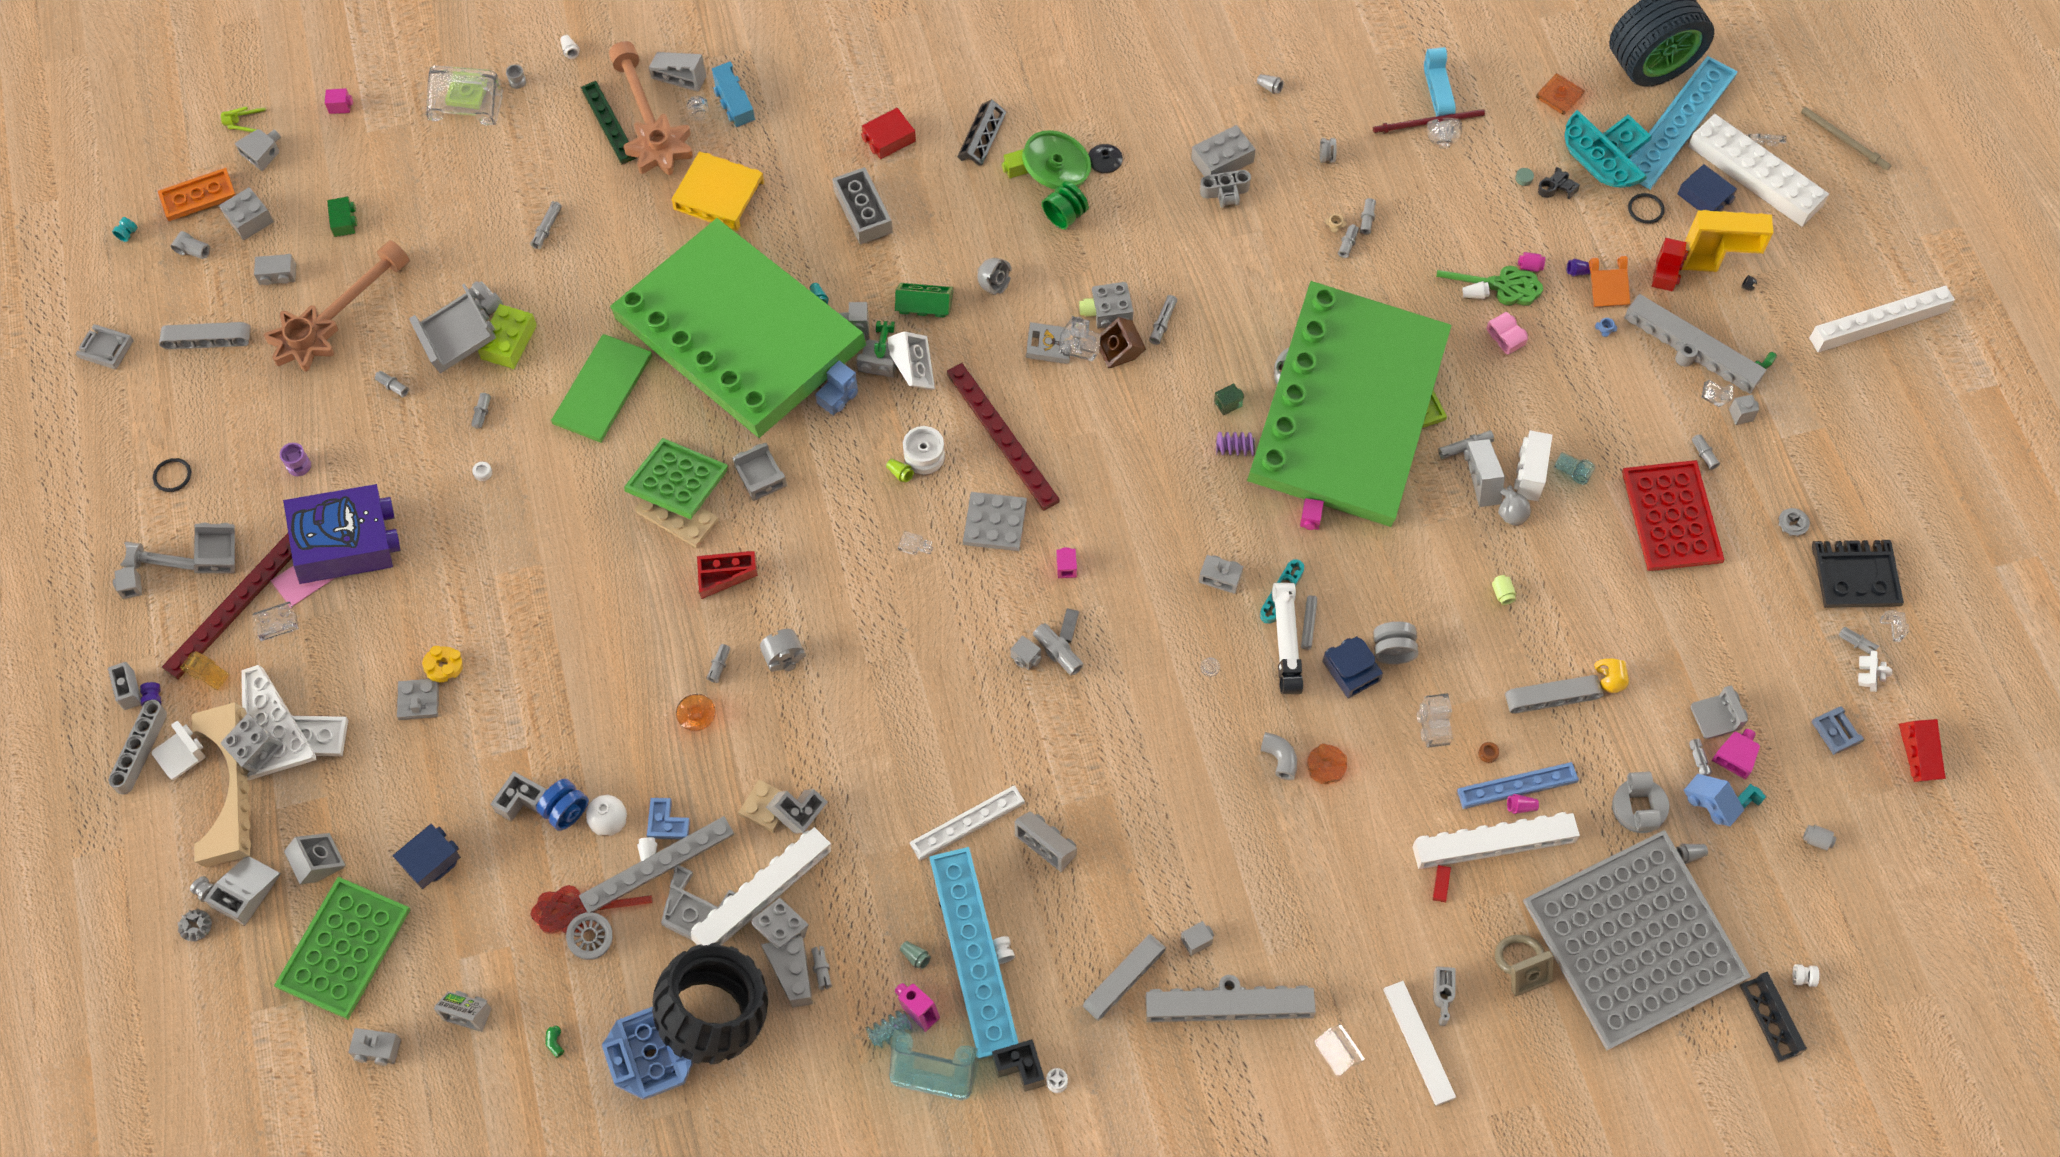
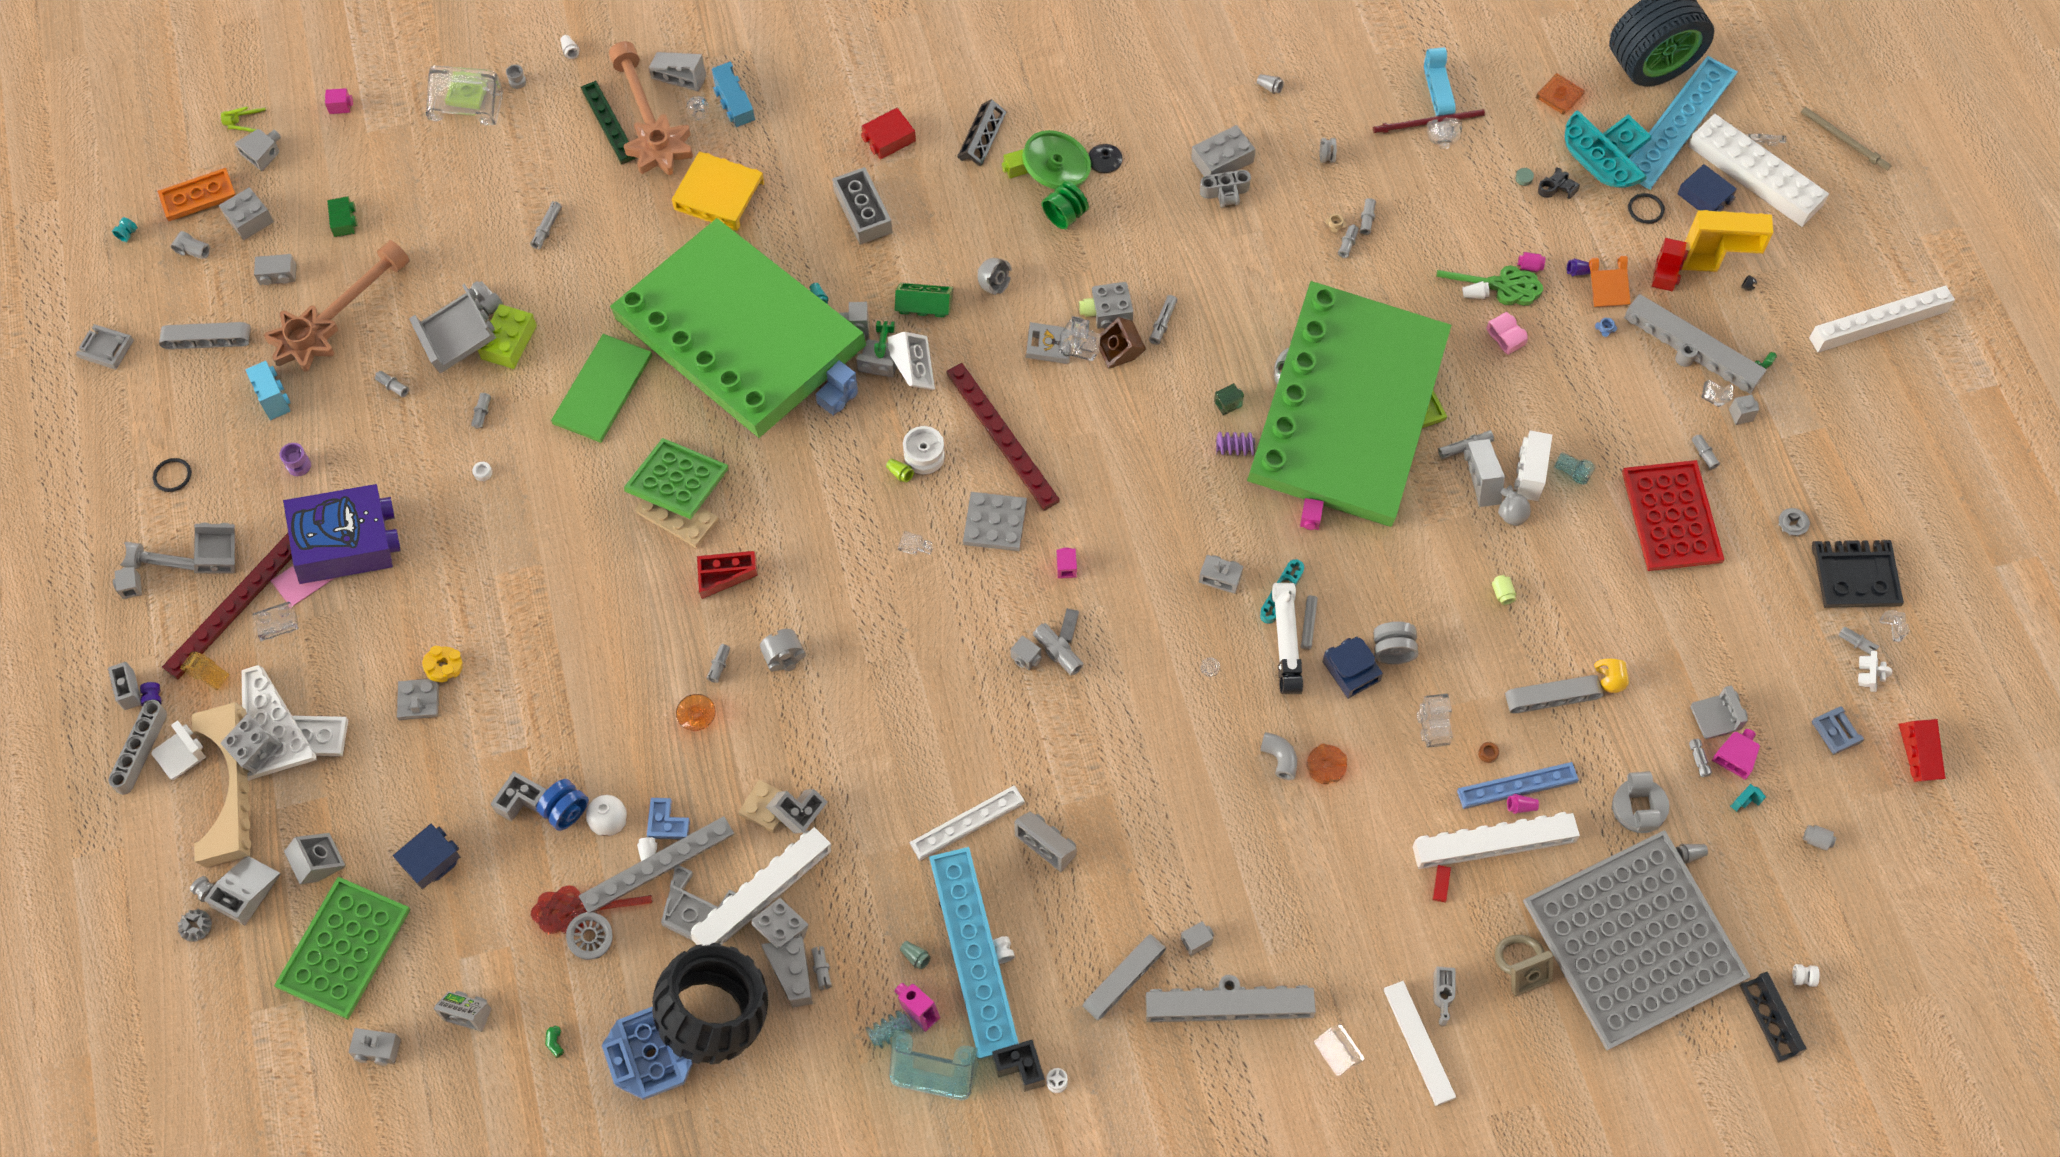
light grey panel [732,443,787,501] -> none
medium blue brick [1684,774,1744,826] -> none
none -> medium azure wedge [245,361,291,420]

